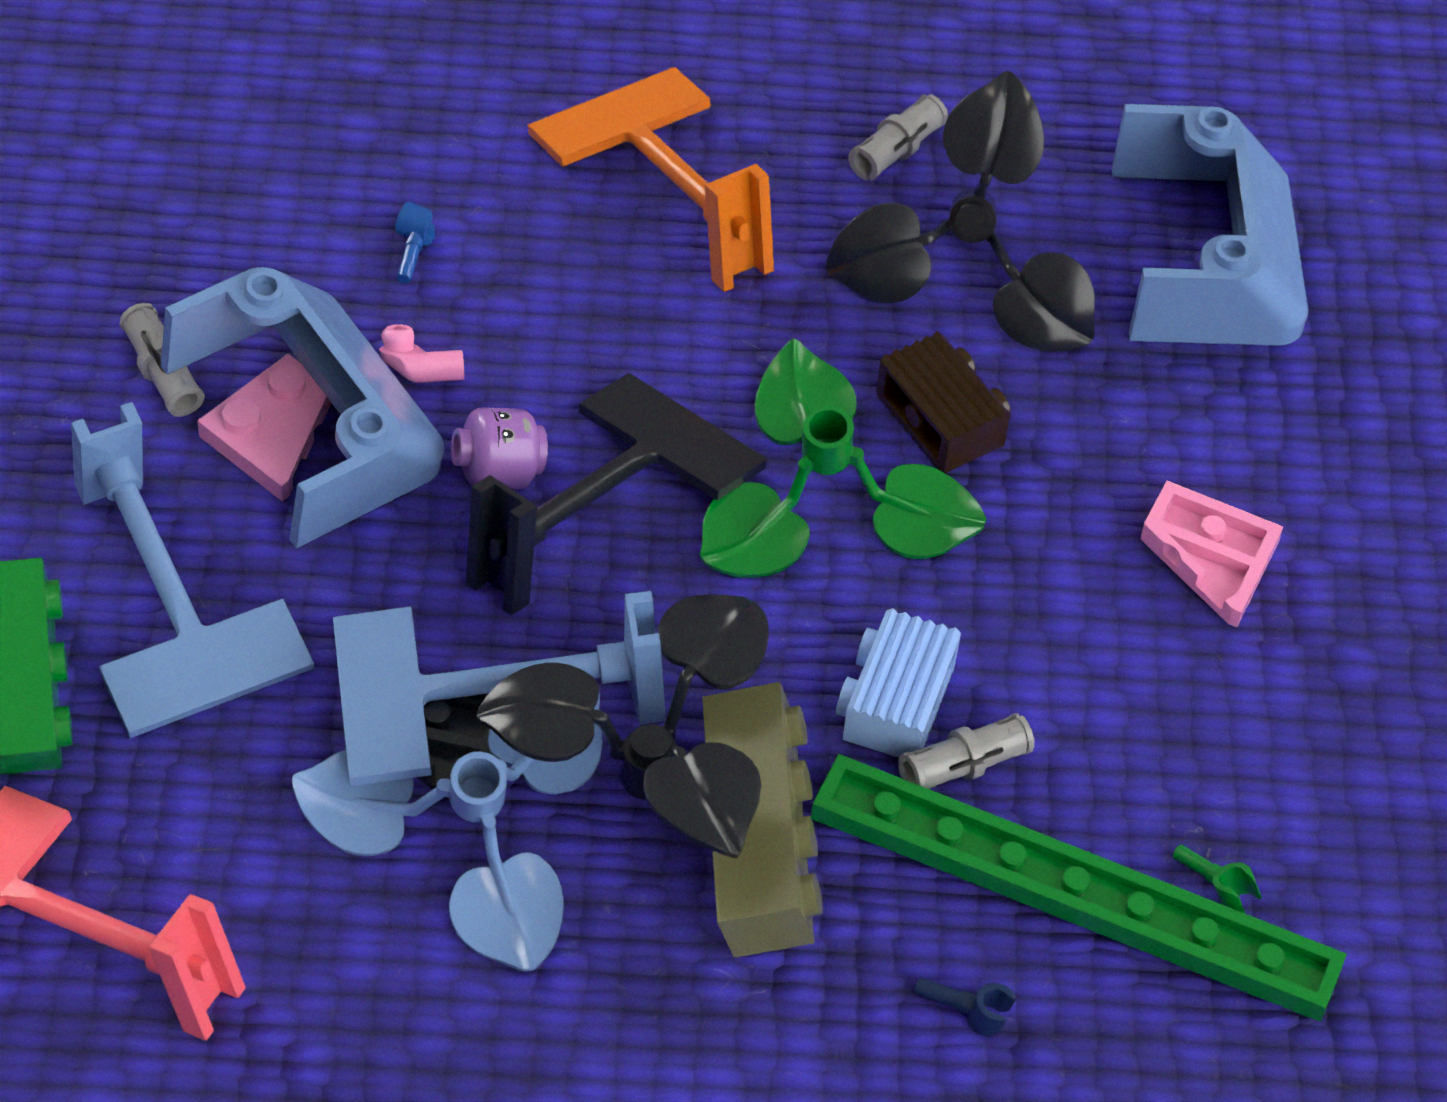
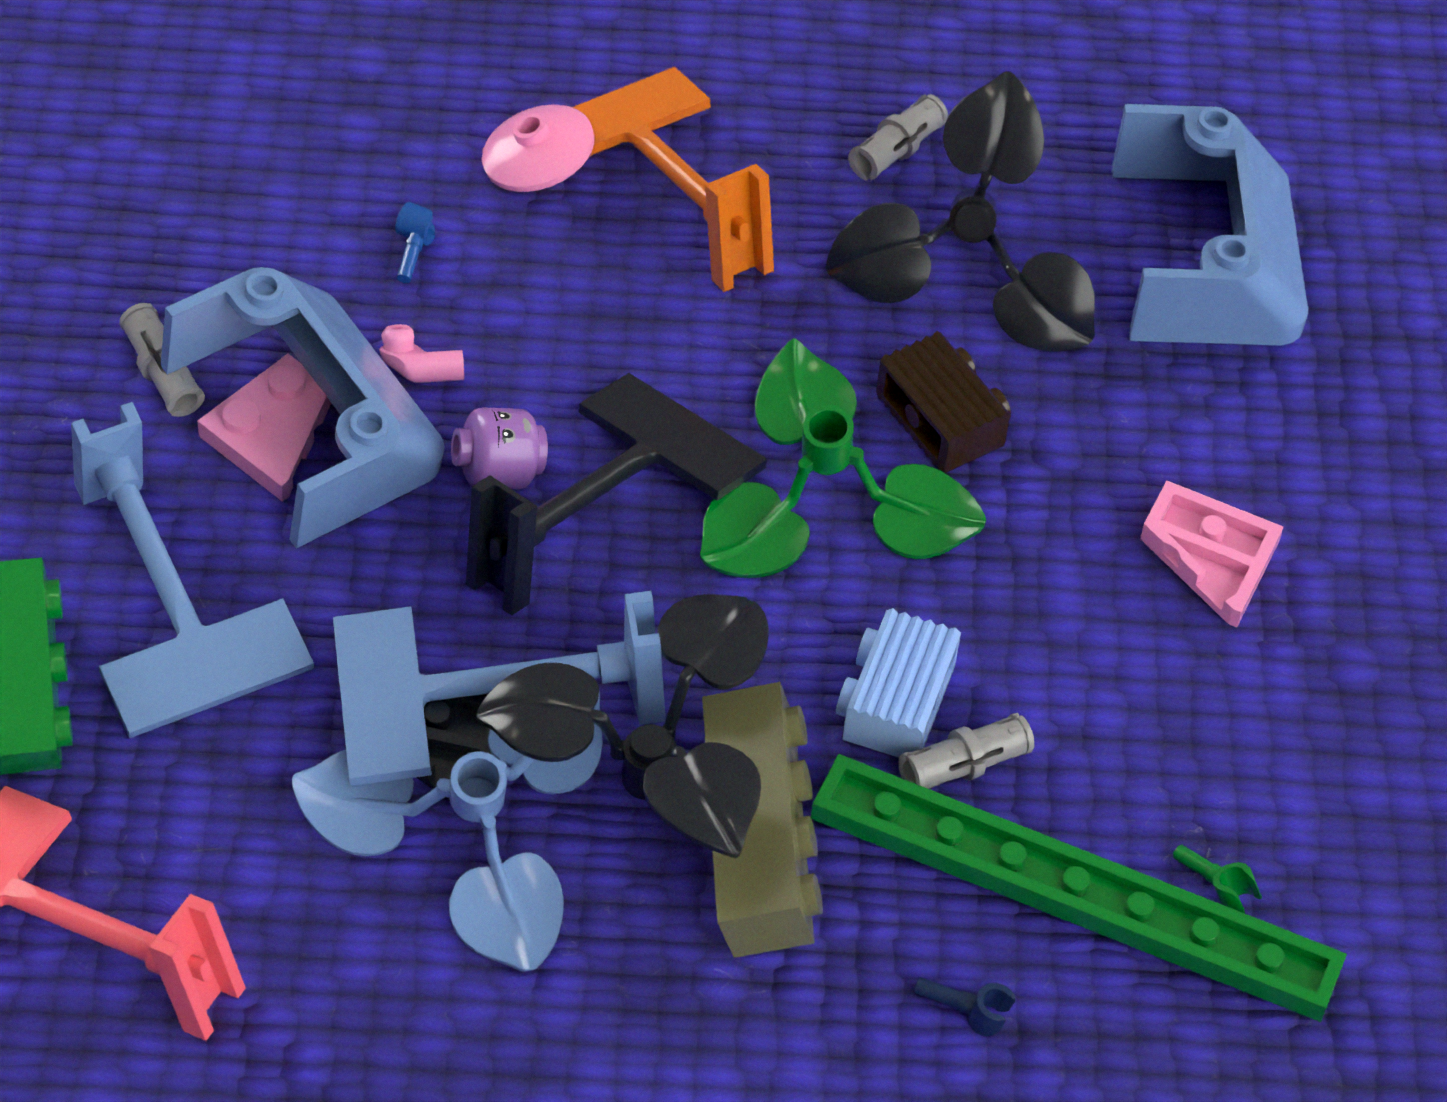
none -> bright pink dish [482,105,595,192]

